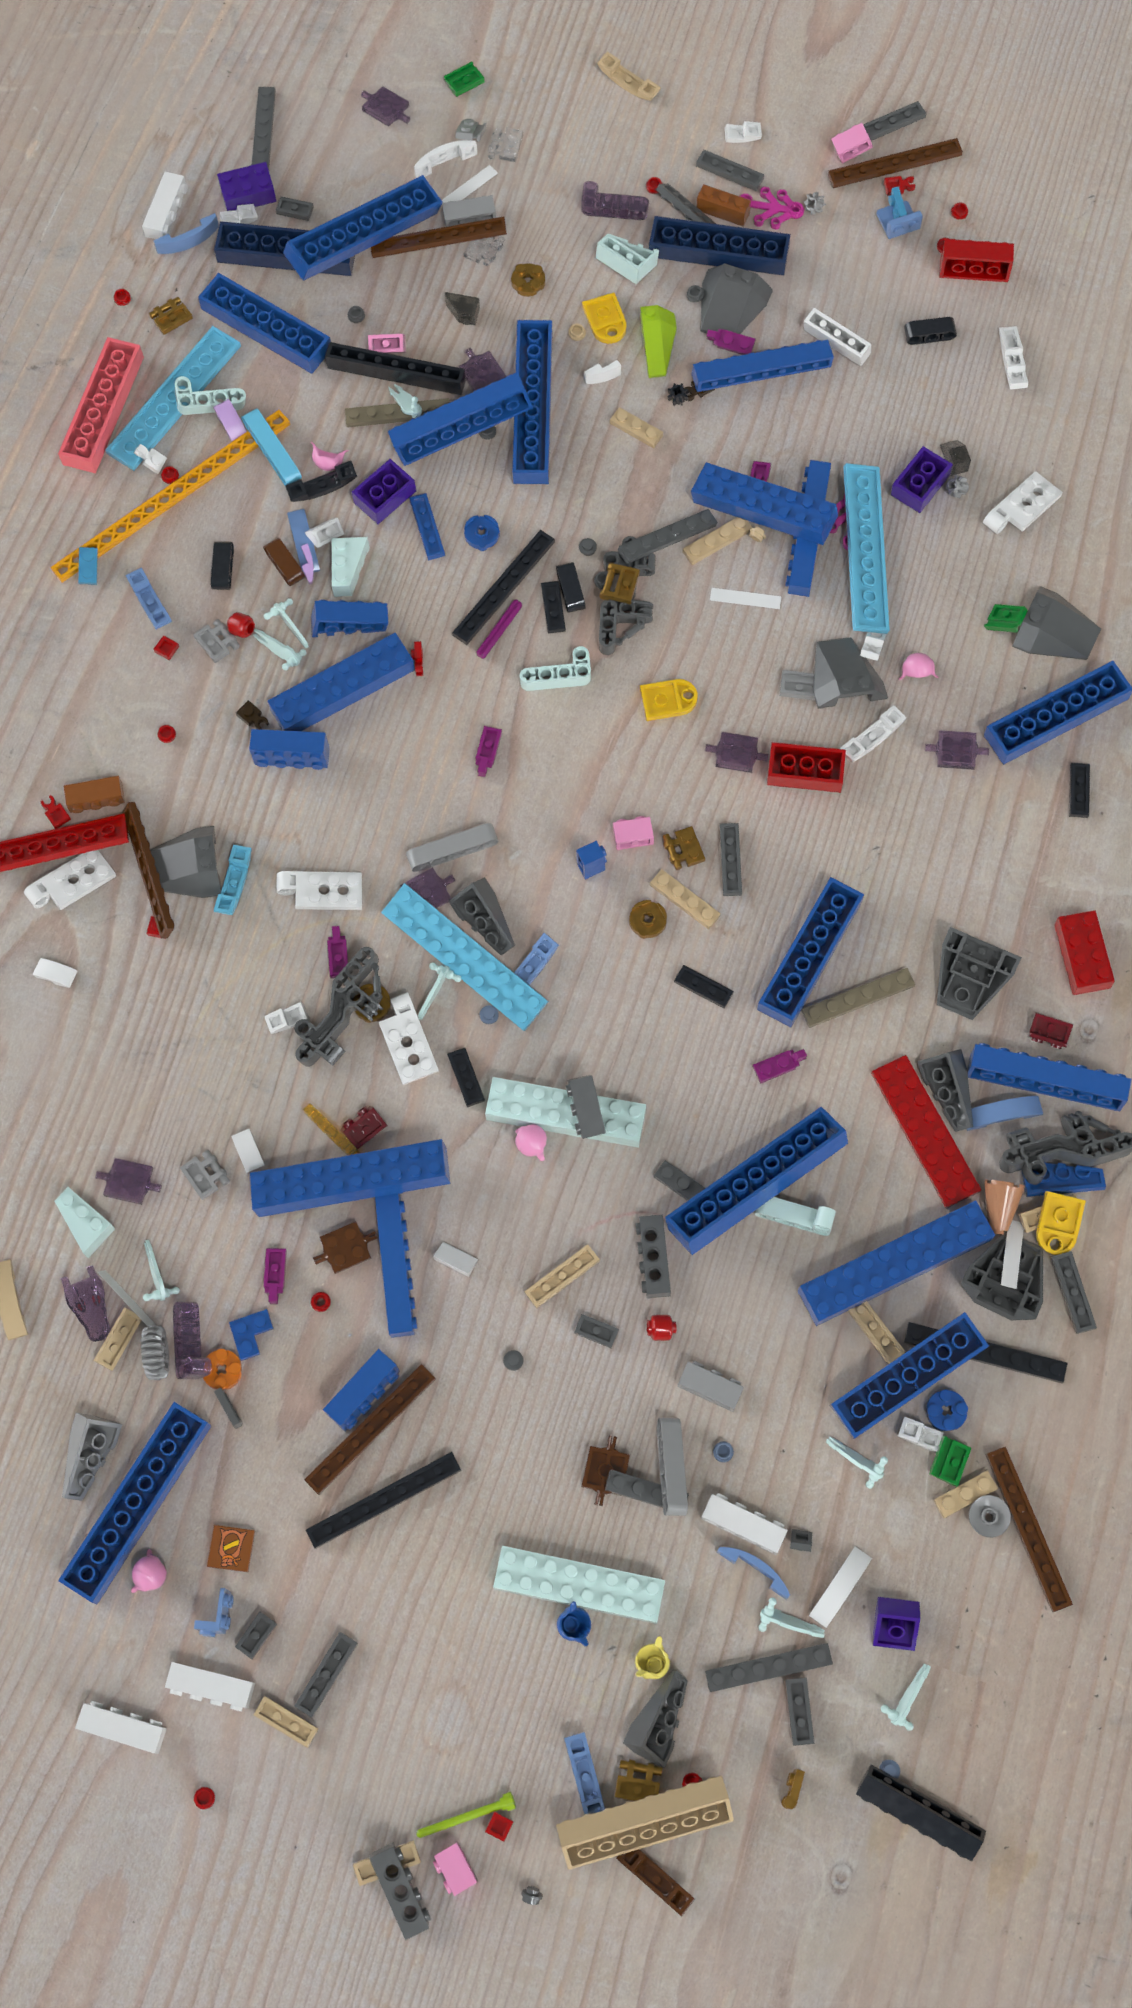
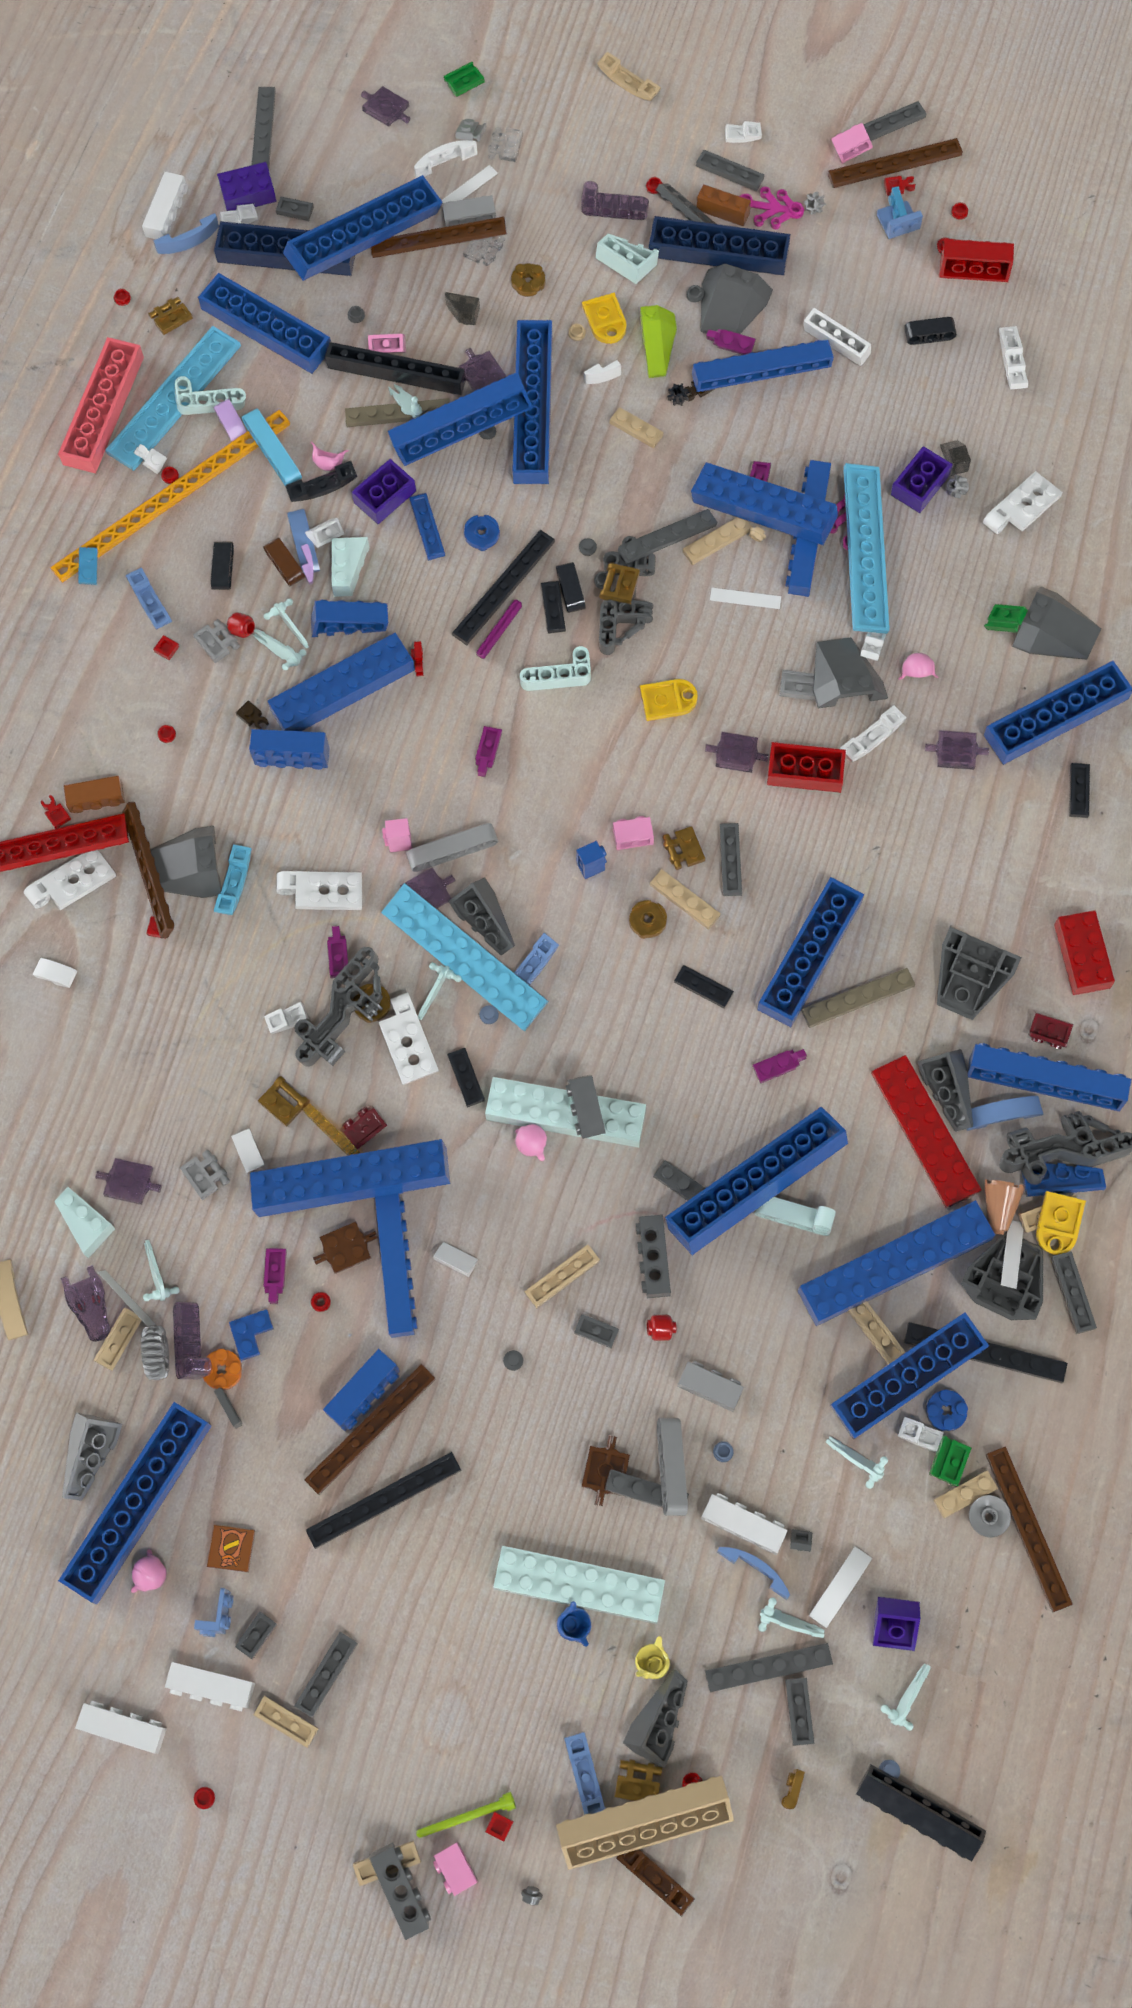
none -> pearl gold plate [258,1076,310,1127]
none -> bright pink brick [382,818,412,853]

